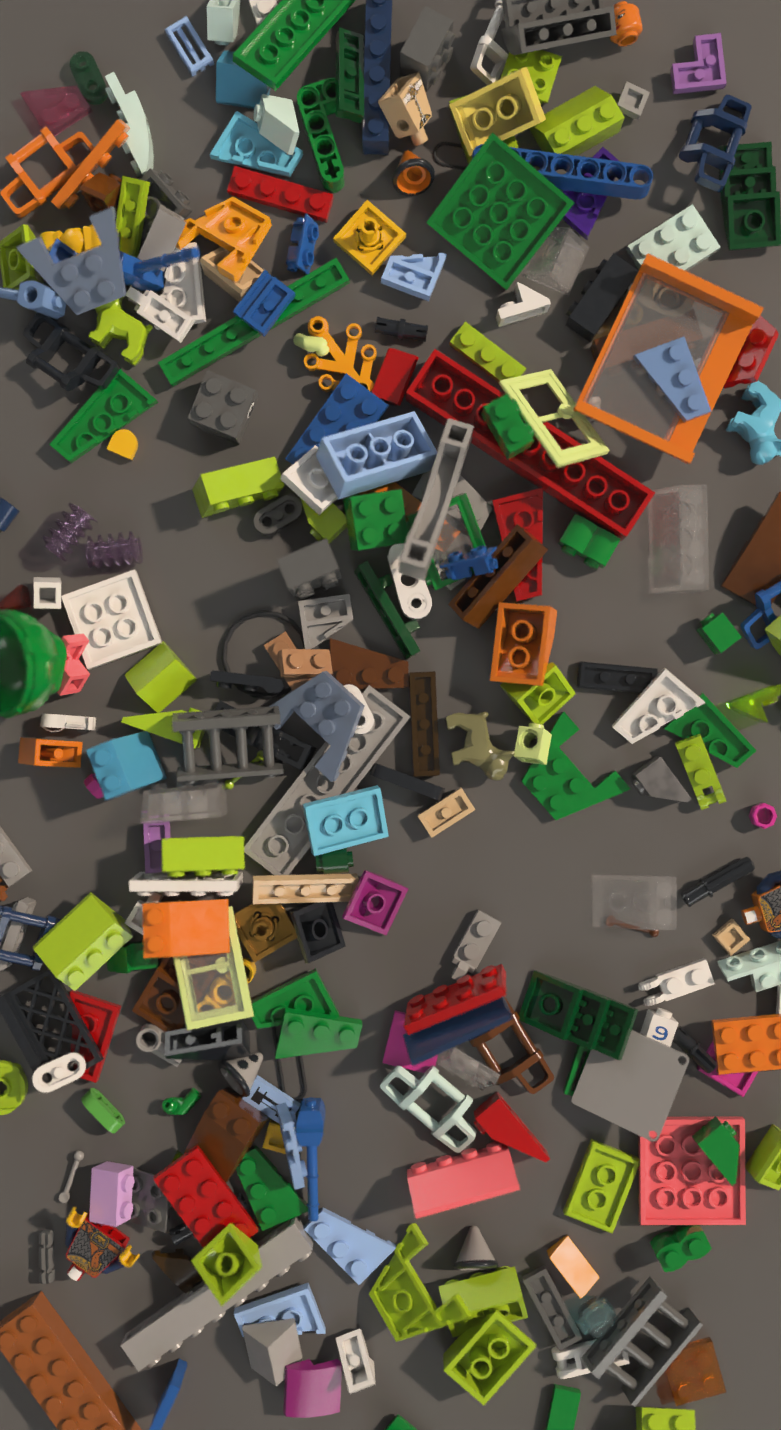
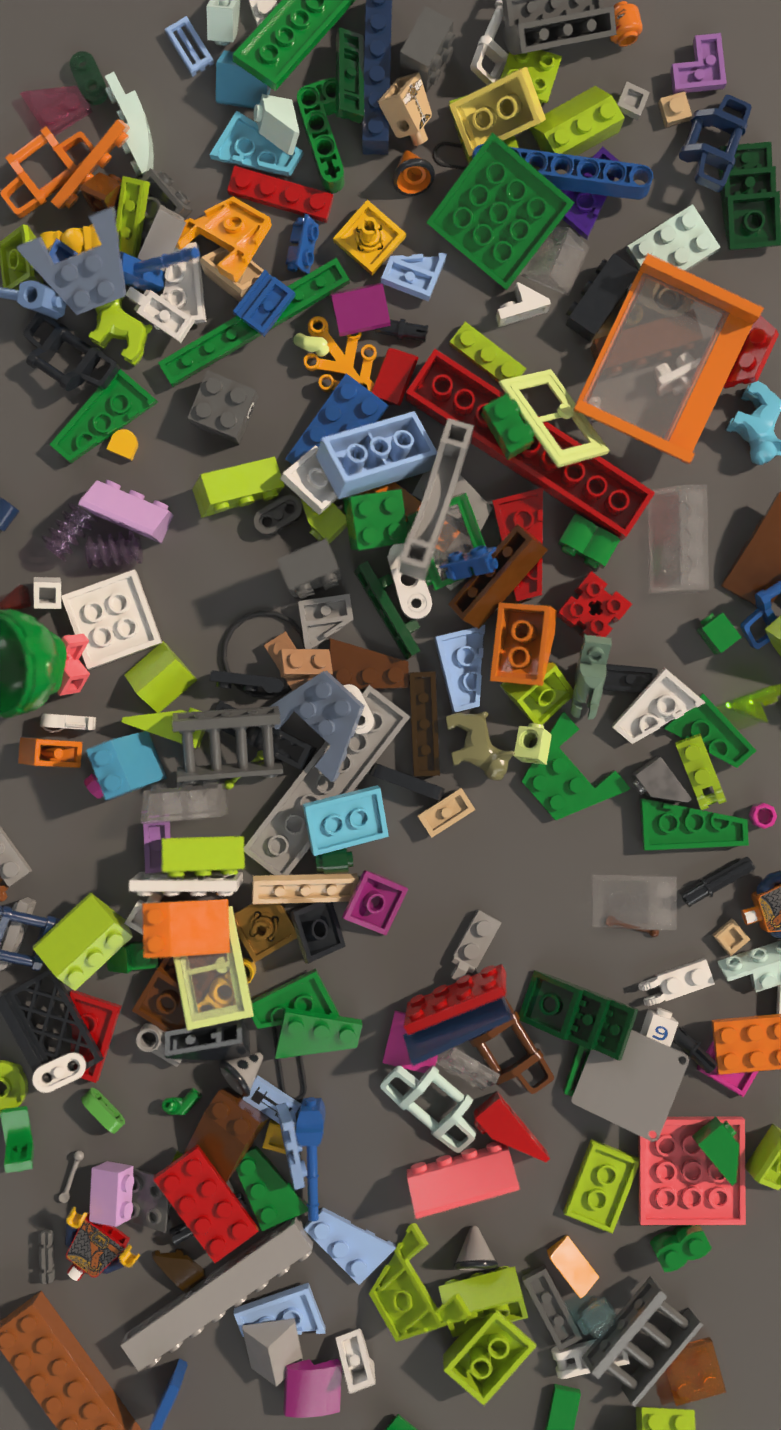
lime slope [191,1223,262,1306] -> none
medium blue wing [633,337,711,423] -> none
none -> green bracket [0,1106,34,1173]
none -> lavender slope [79,480,173,543]
none -> magenta slope [330,283,391,337]
none -> light blue wing [434,625,485,713]
none -> red brick [557,571,632,638]
none -> sand green plate [570,635,612,720]
none -> green wing [640,798,749,851]
none -> tan plate [658,91,692,128]

